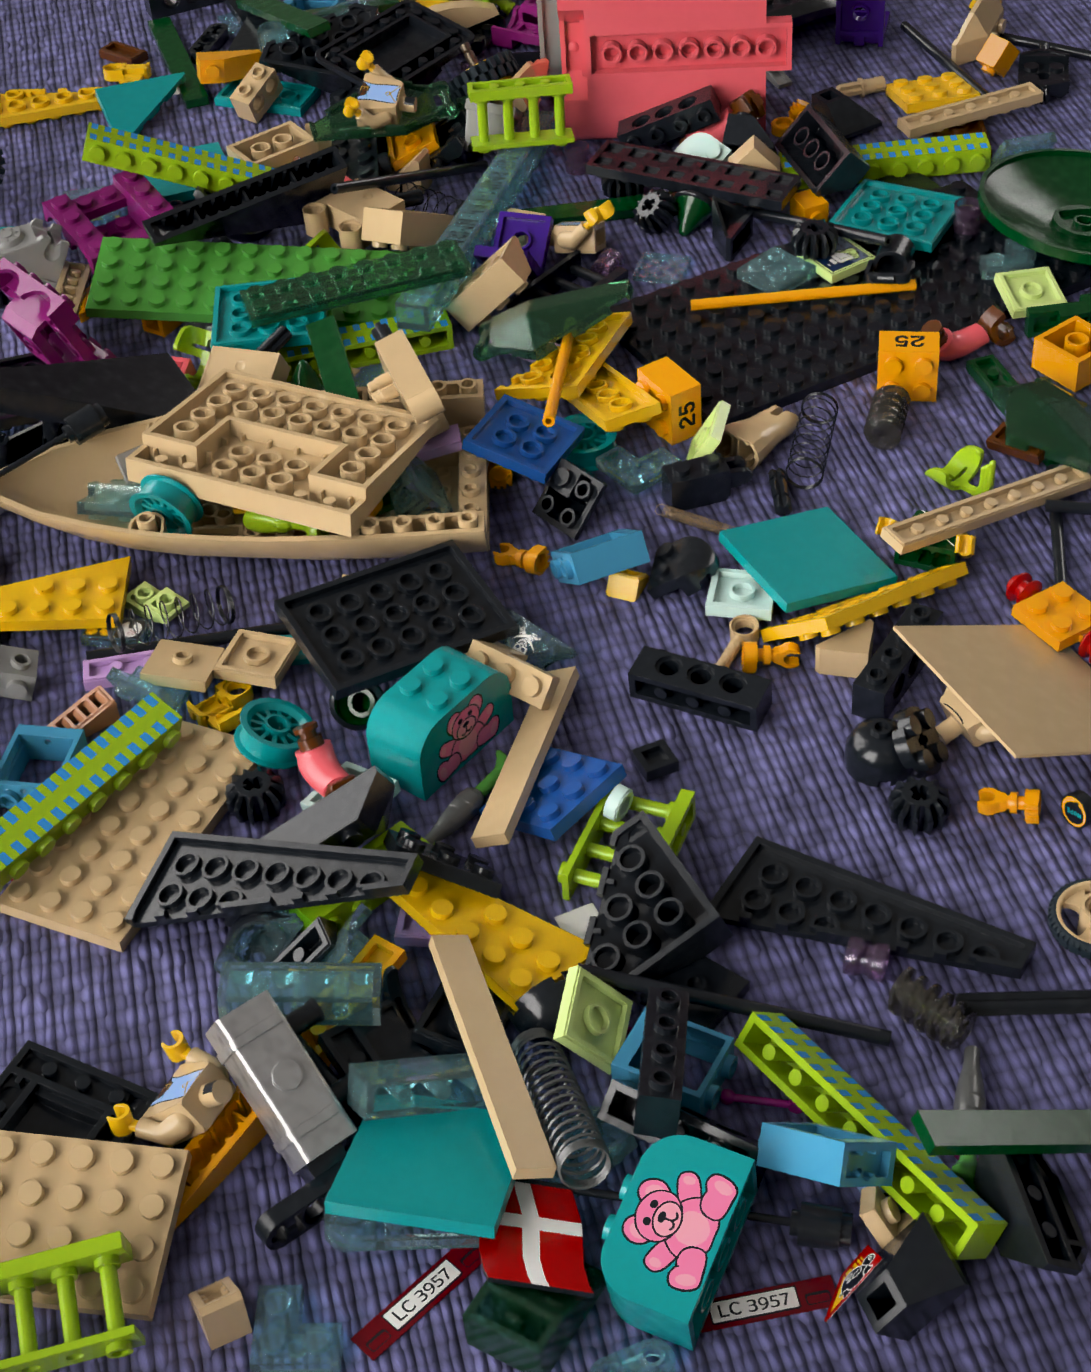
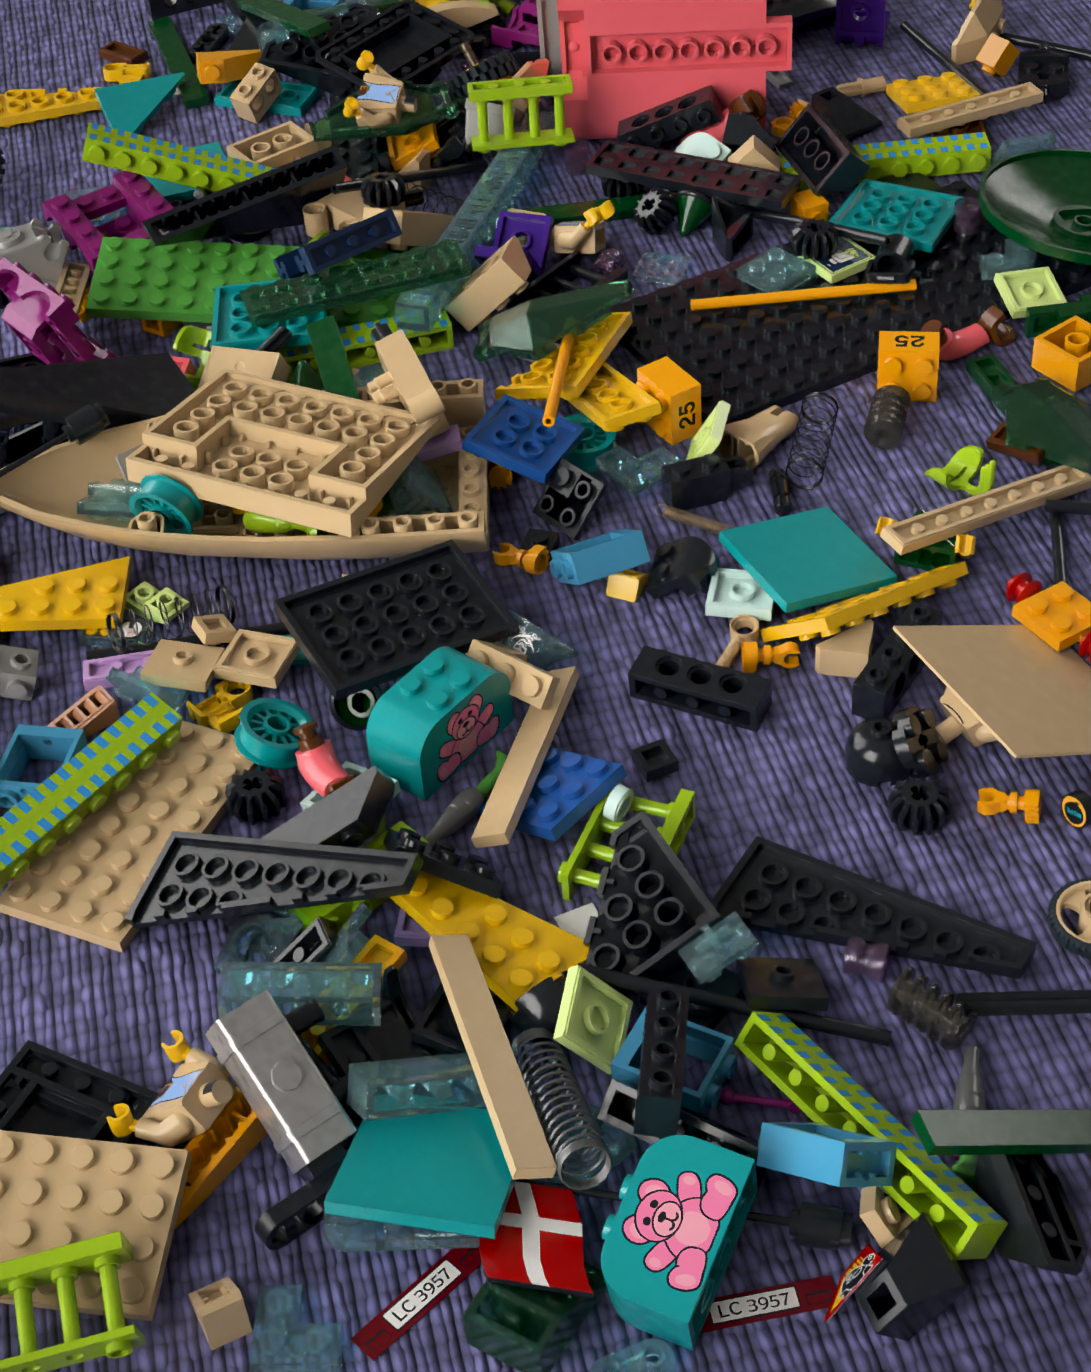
none -> tan plate [191,614,237,646]
none -> dark blue fence [273,208,402,279]
none -> black gear [361,171,406,208]
none -> black plate [520,528,560,562]
none -> clear light blue hips [678,911,759,984]
none -> black plate [735,956,829,1011]

